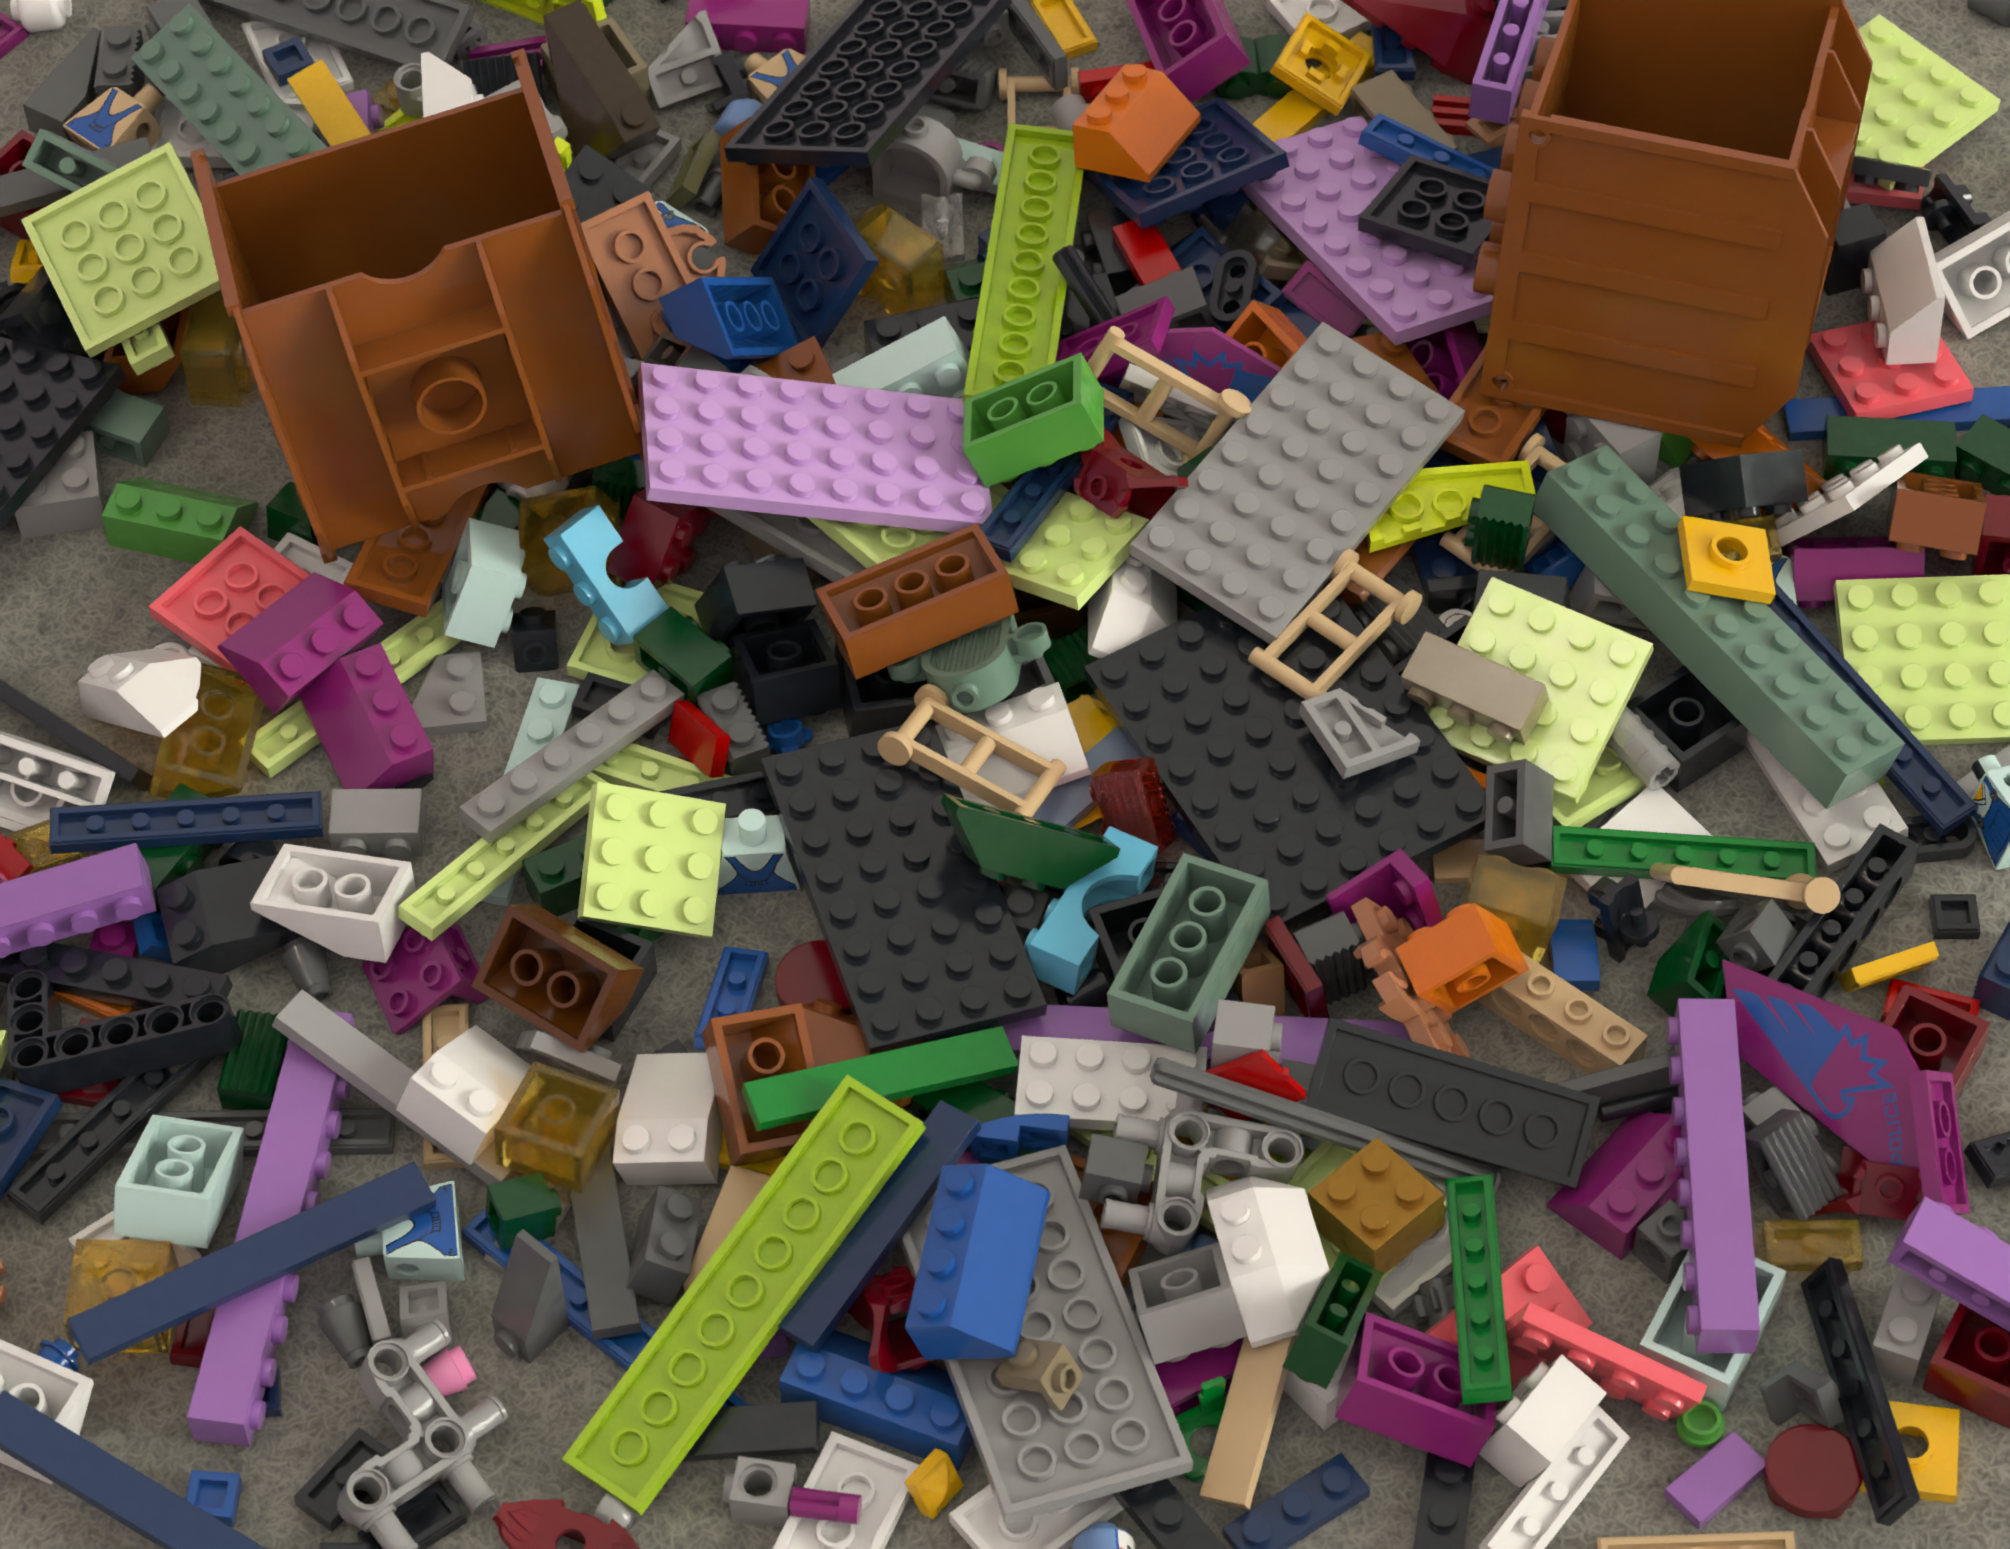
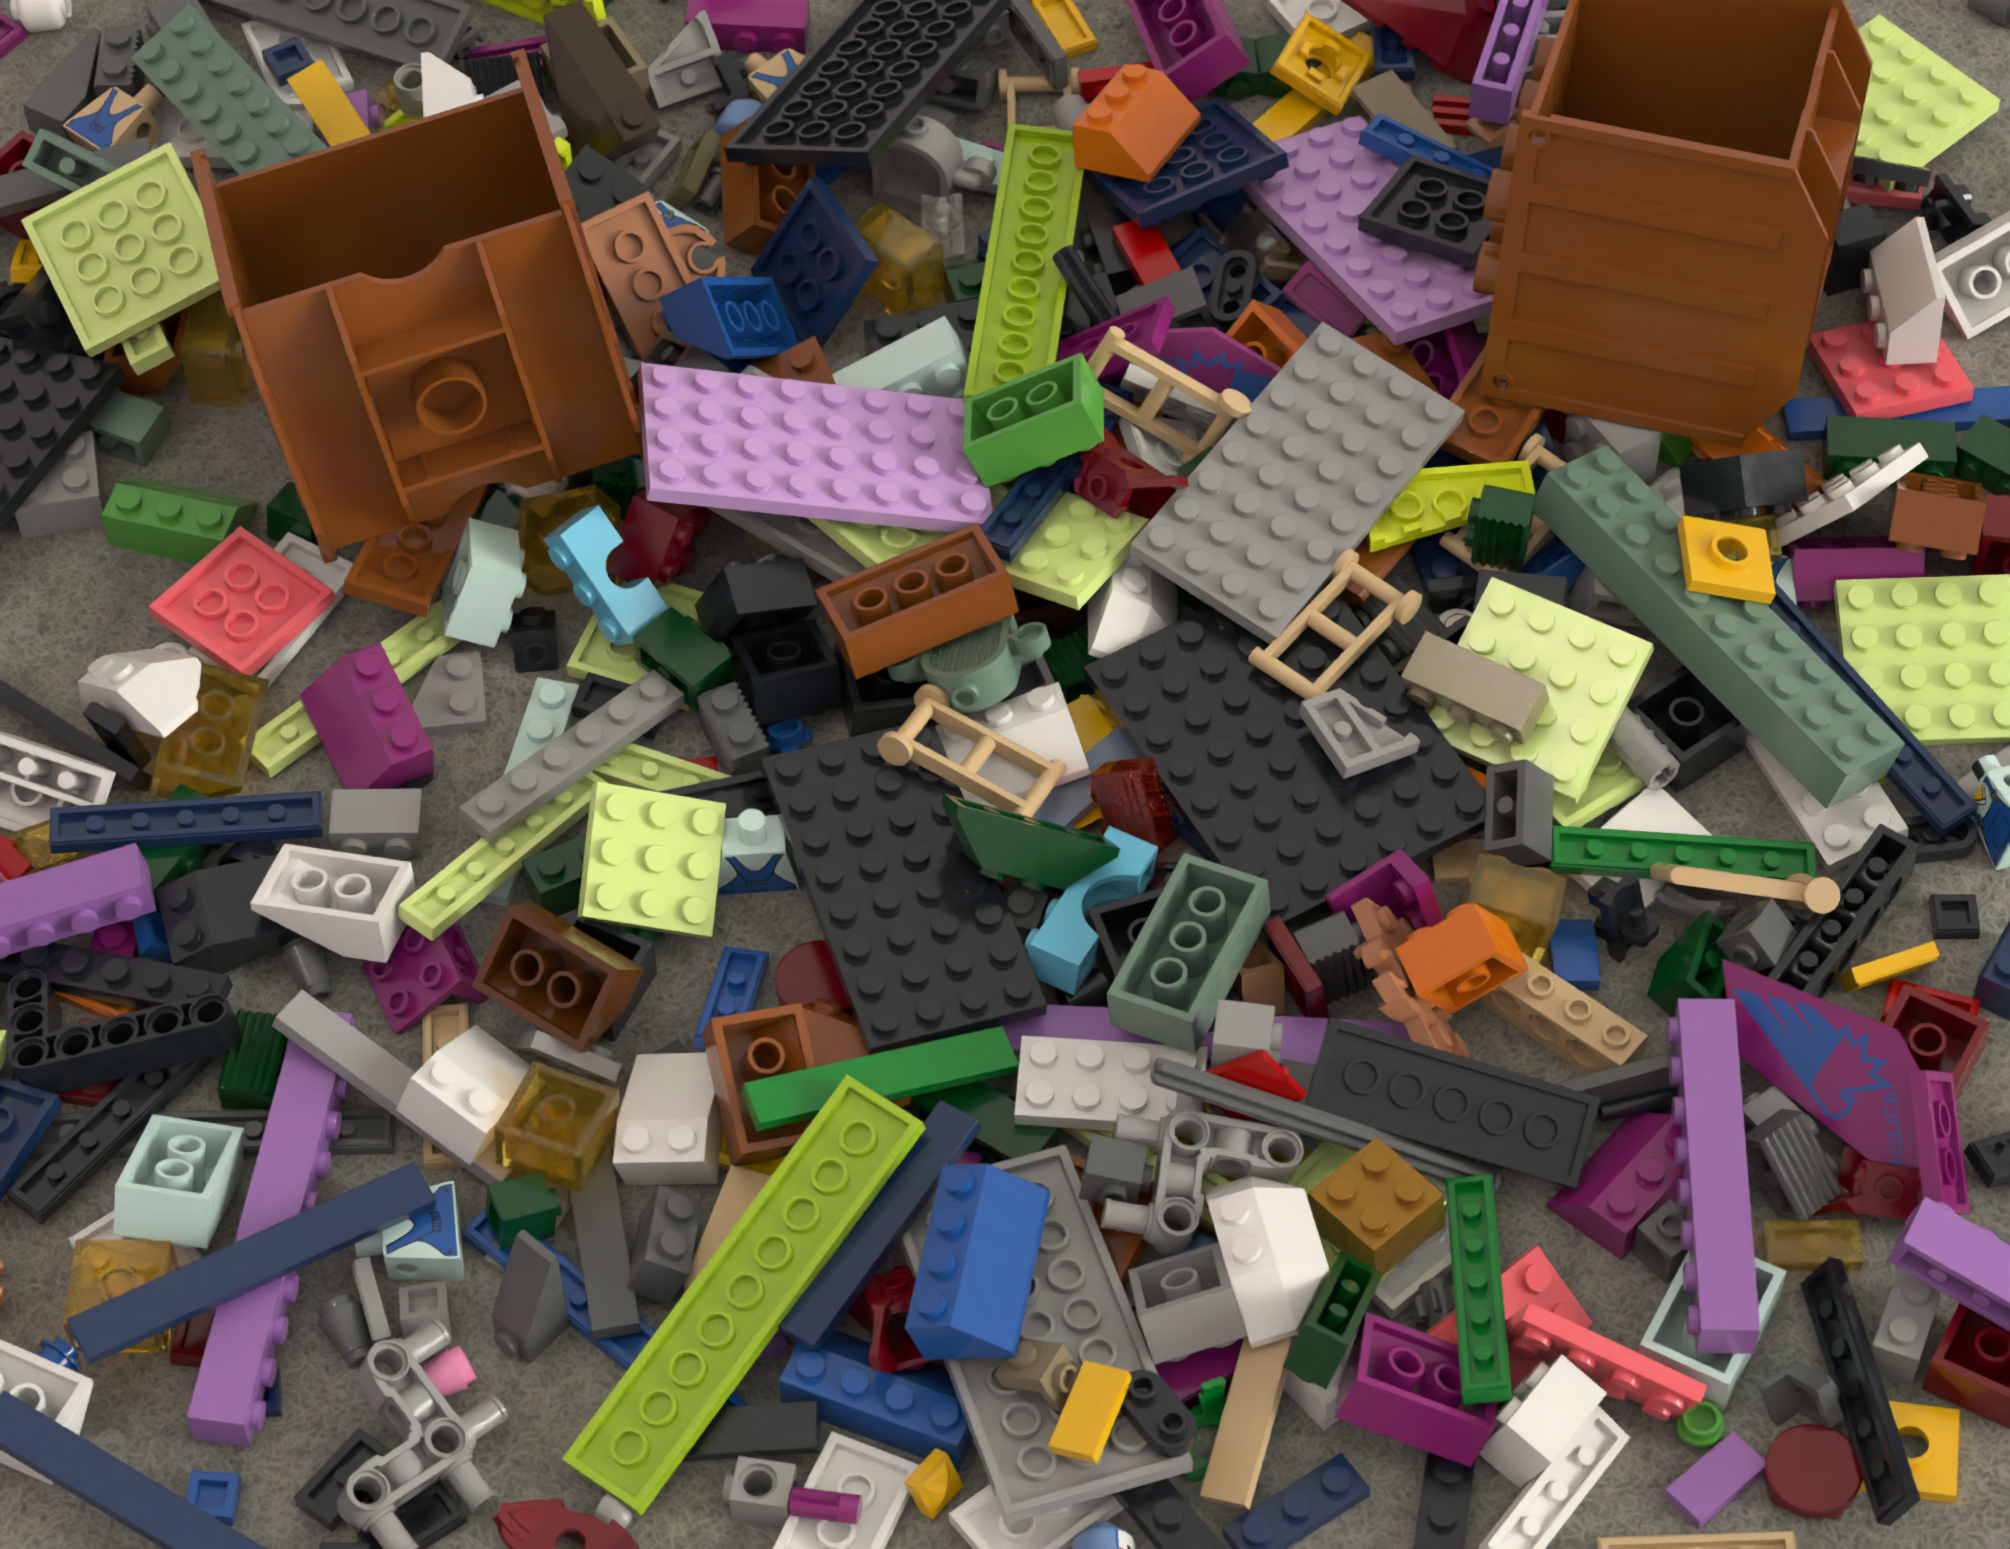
magenta slope [217,572,384,715] -> none
red tile [668,700,731,778] -> none
blue slope [971,1114,1070,1163] -> none
none -> black tile [82,702,152,769]
none -> yellow tile [1048,1360,1132,1465]
none -> black plate [1120,1370,1197,1458]

